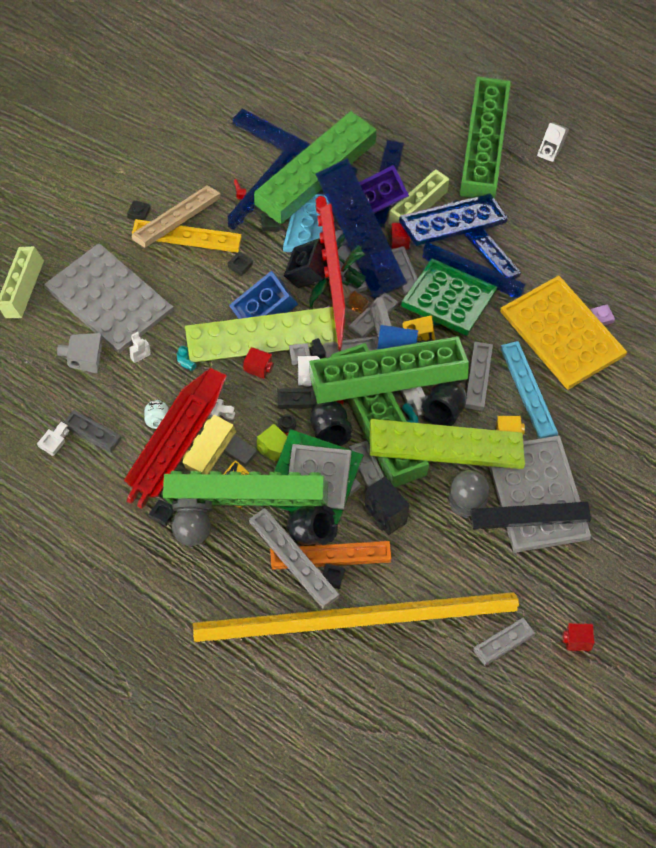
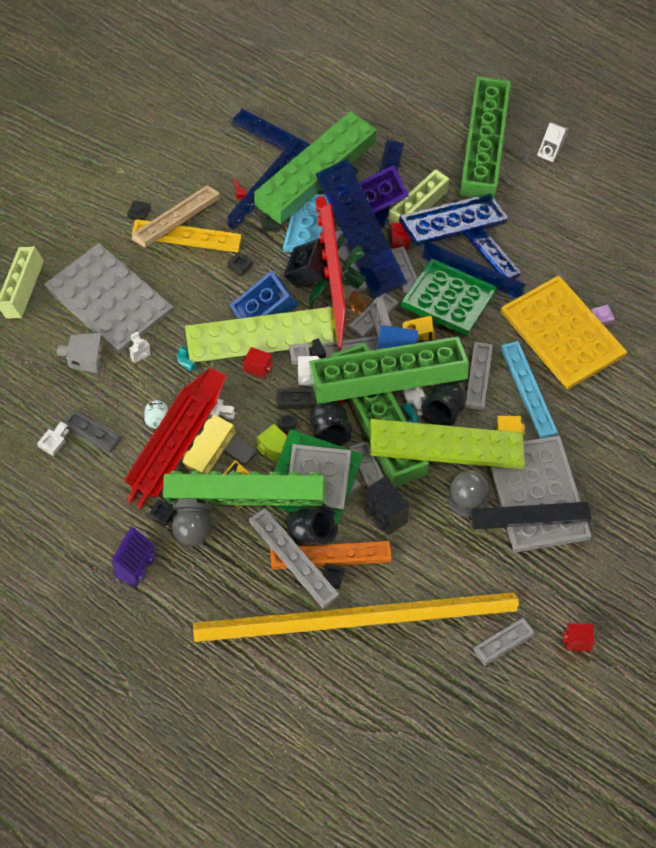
none -> dark purple slope [112,526,156,587]

